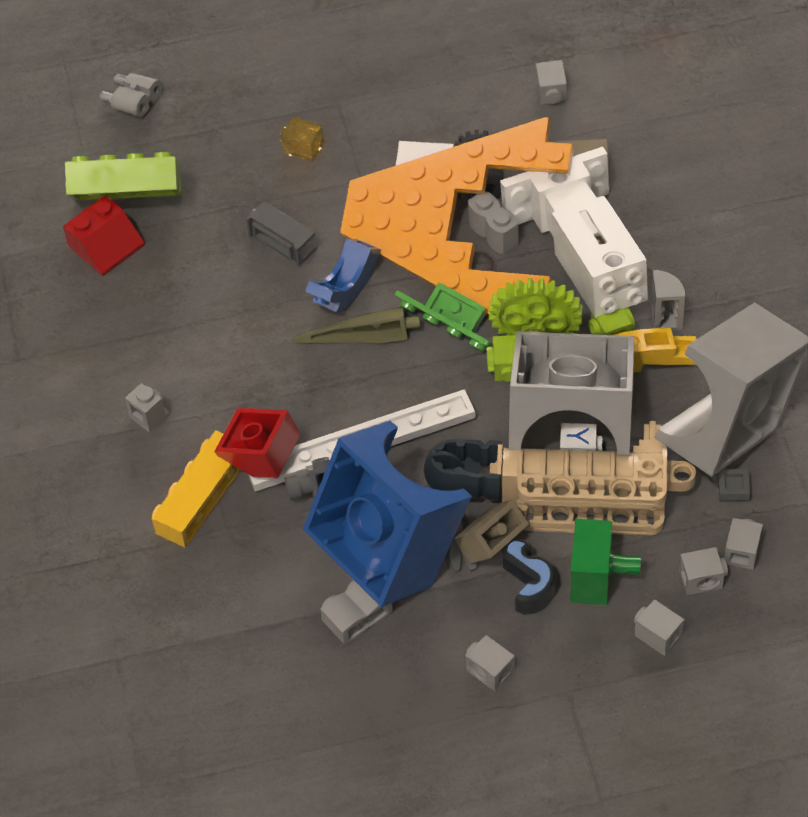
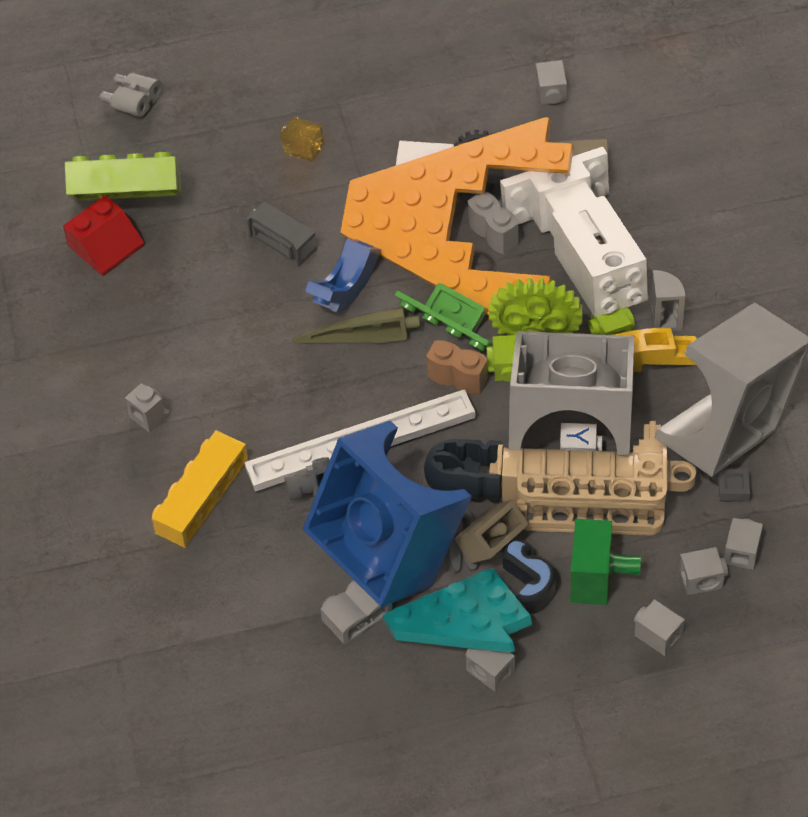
red slope [214,408,300,479] -> none
none -> teal wing [382,568,532,653]
none -> medium nougat brick [426,340,488,395]

